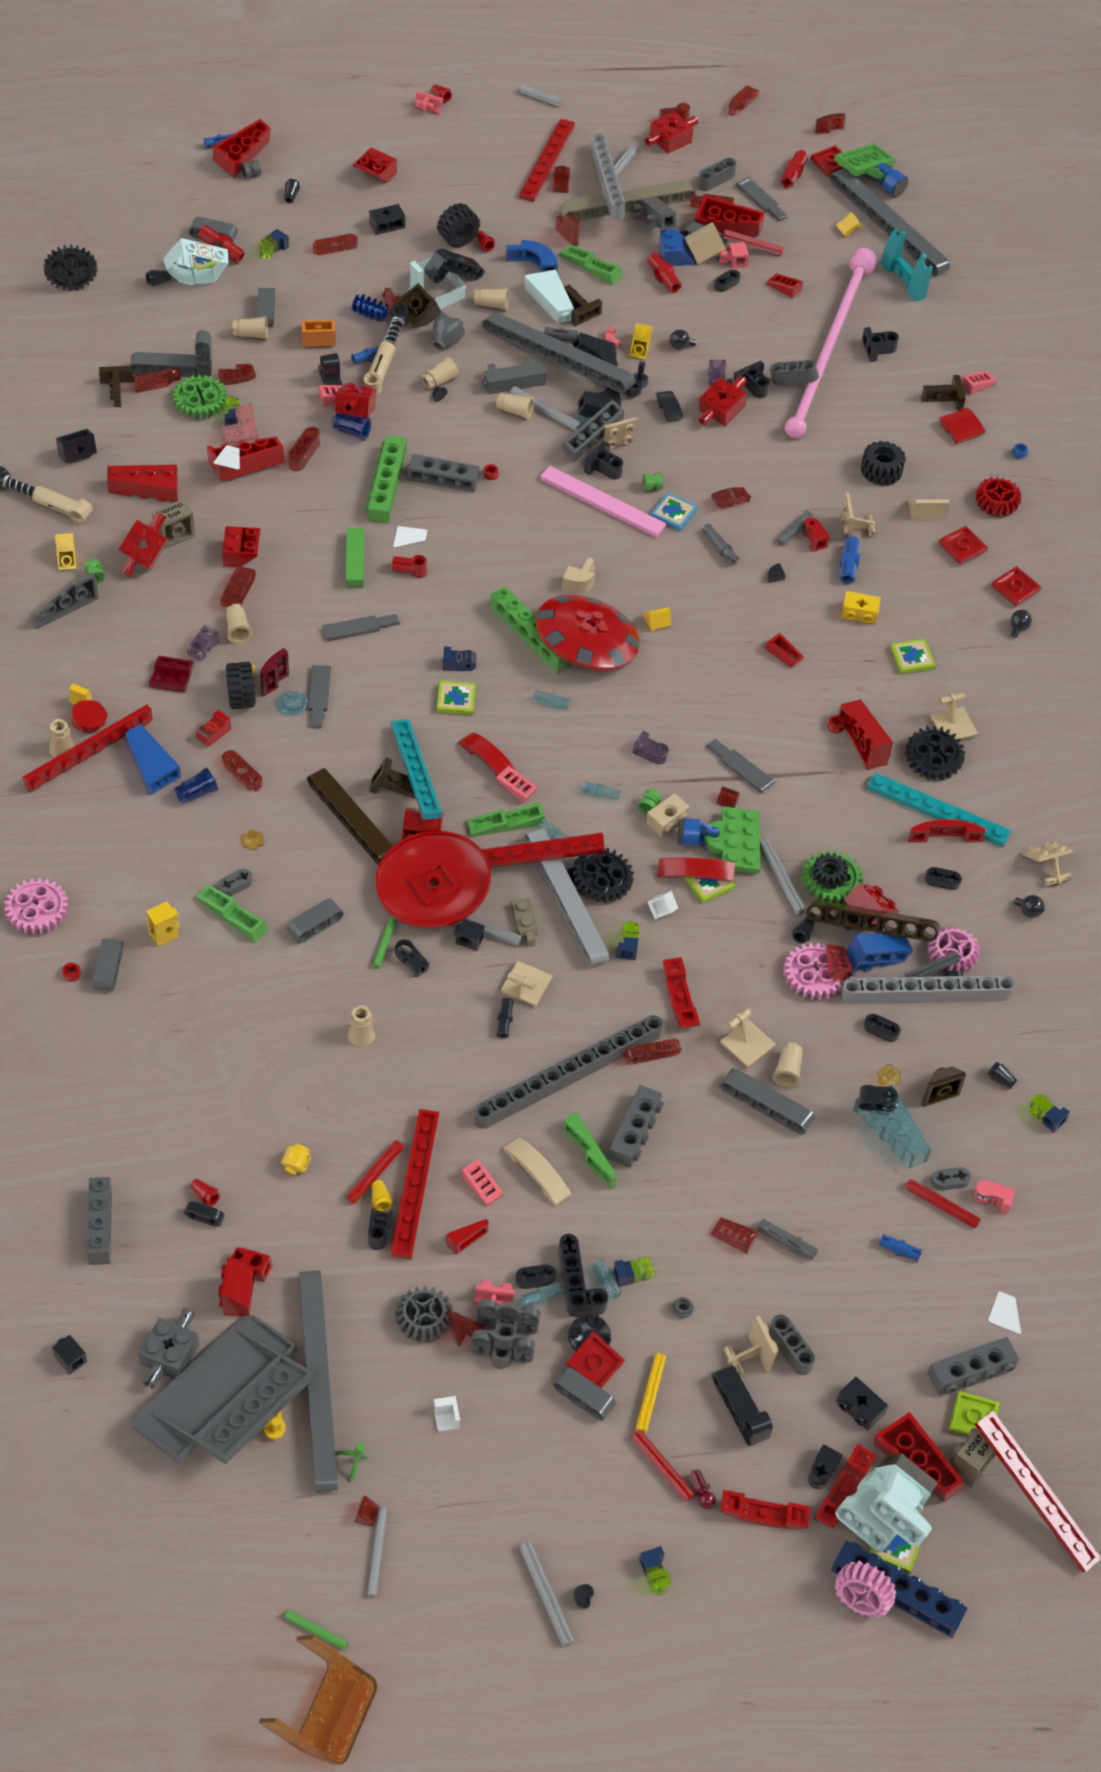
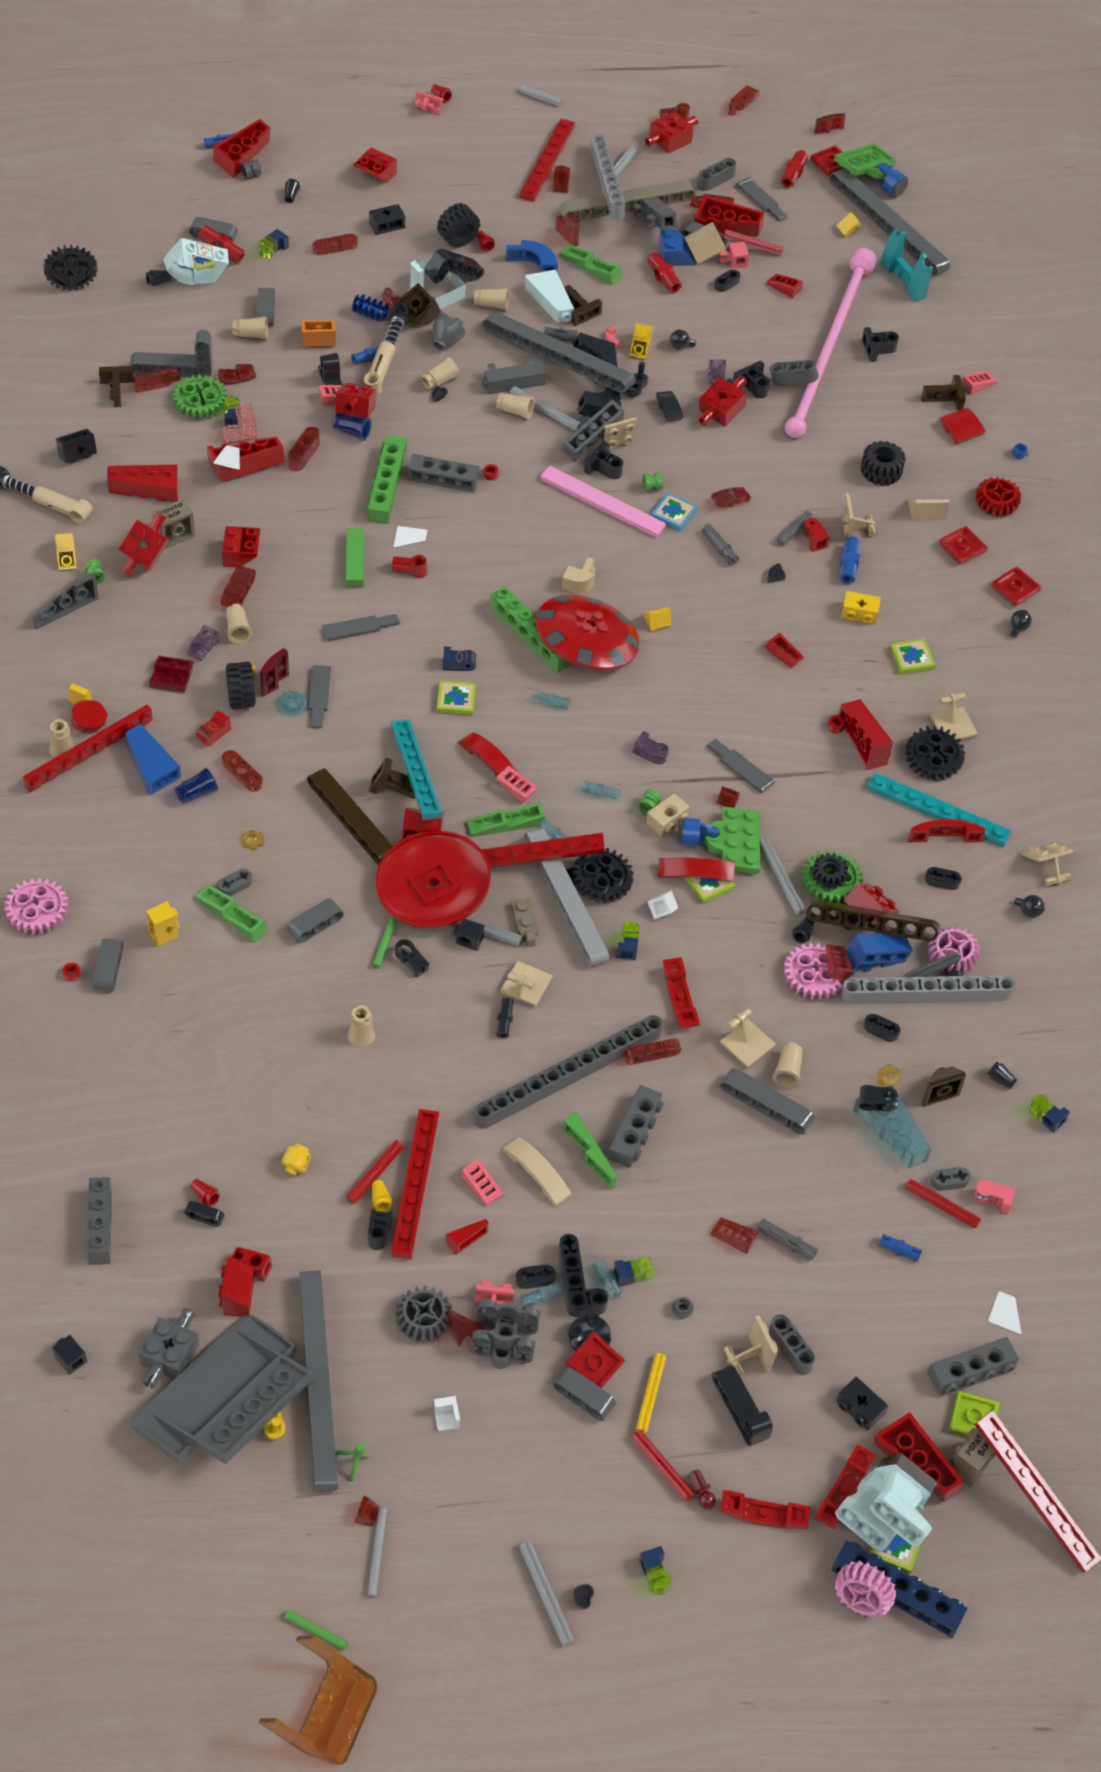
black piece [808,1444,843,1489] -> none

